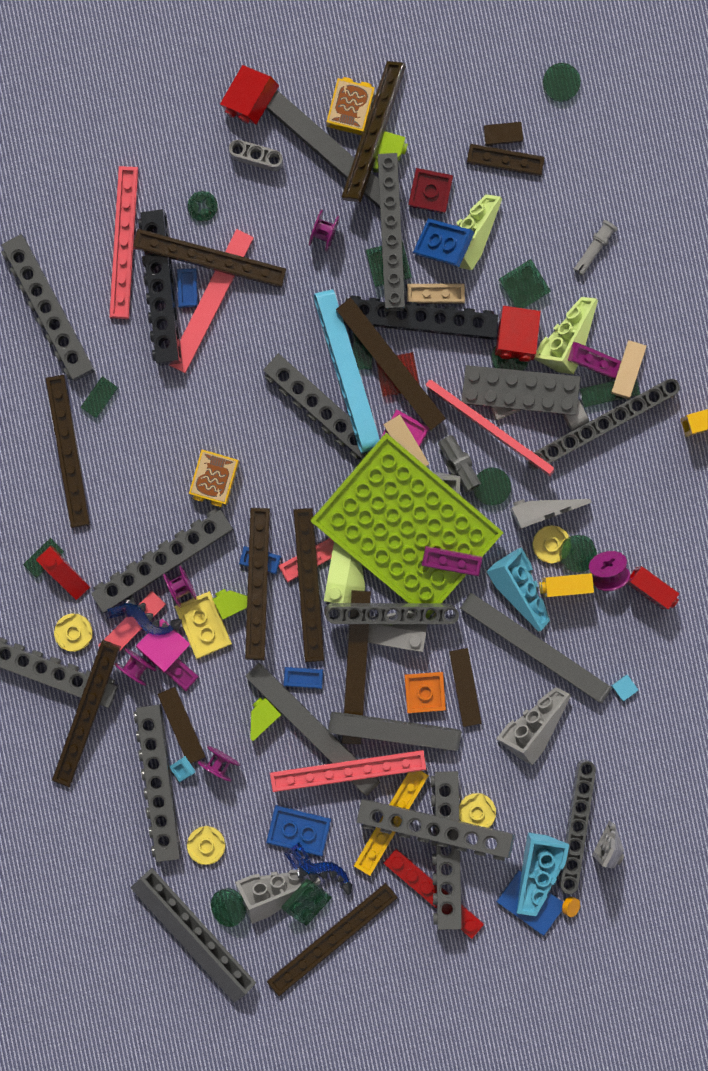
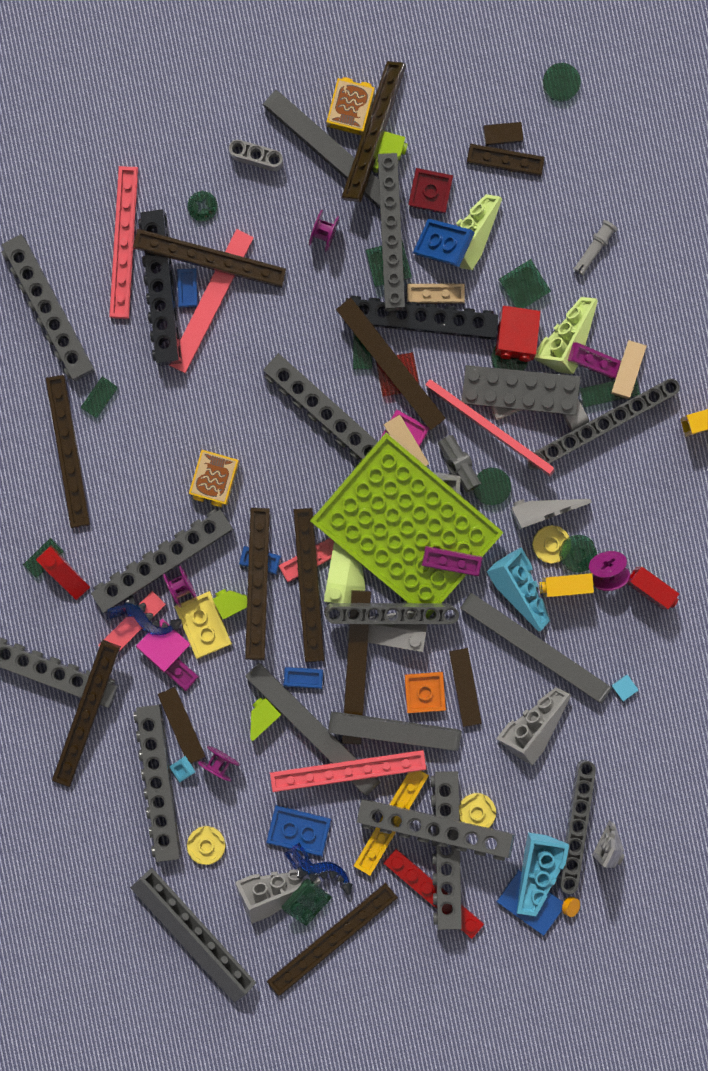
light yellow tile [54,614,93,652] -> none
magenta piece [115,648,157,686] -> none
clear green tile [211,888,246,927] -> none
red brick [220,65,279,125] -> none
medium azure beam [314,289,380,453] -> none

